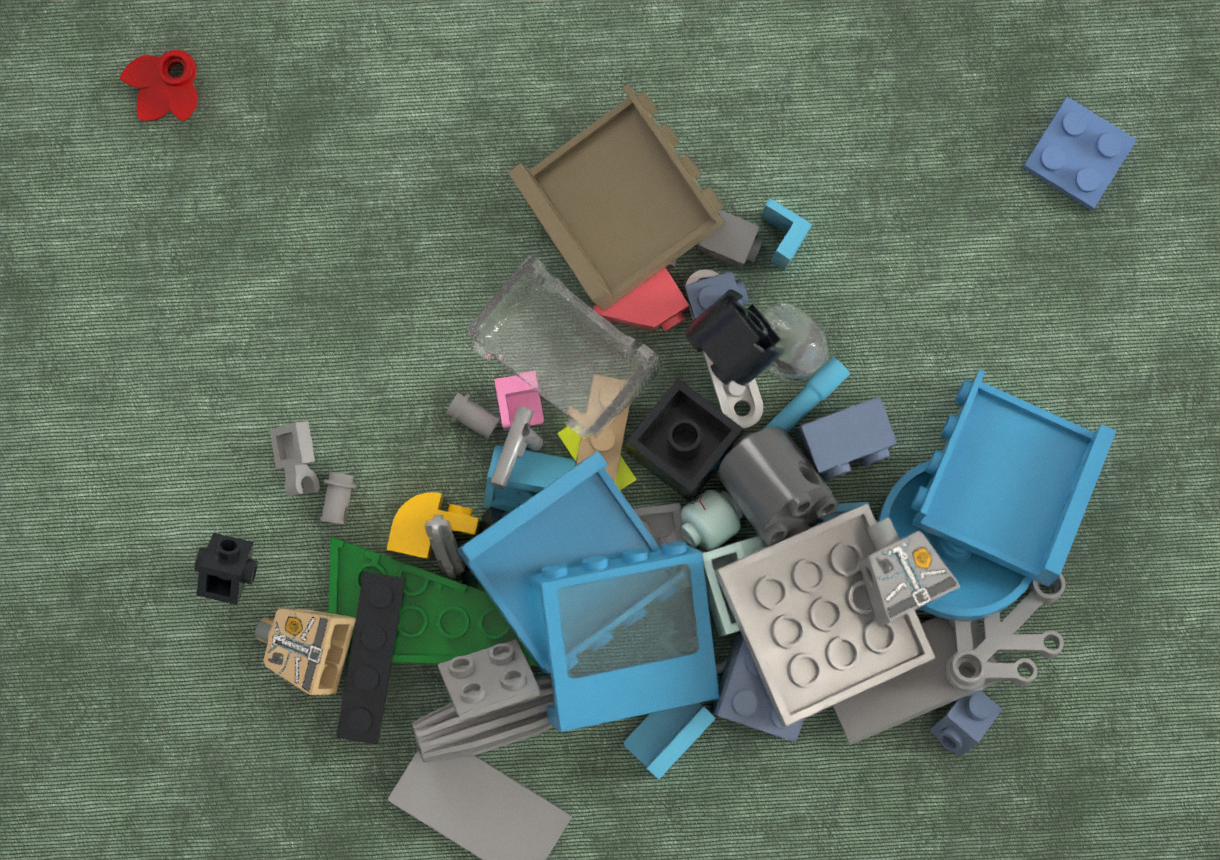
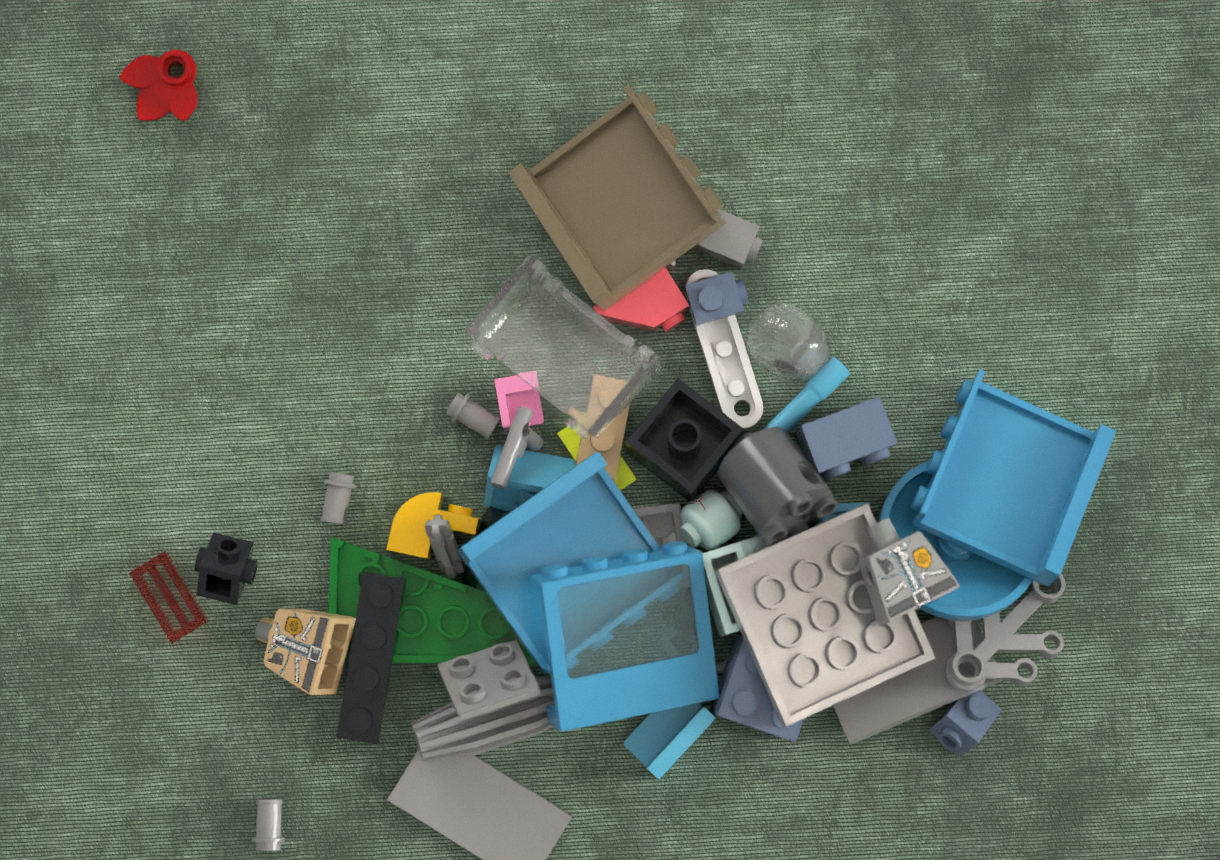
light grey plate [269,421,320,496] -> none
black brick [685,289,785,386] -> none
medium azure panel [761,198,812,270] -> none
medium blue plate [1022,97,1137,211] -> none
none -> clear red tile [129,551,209,644]
none -> light grey pin [252,799,285,851]

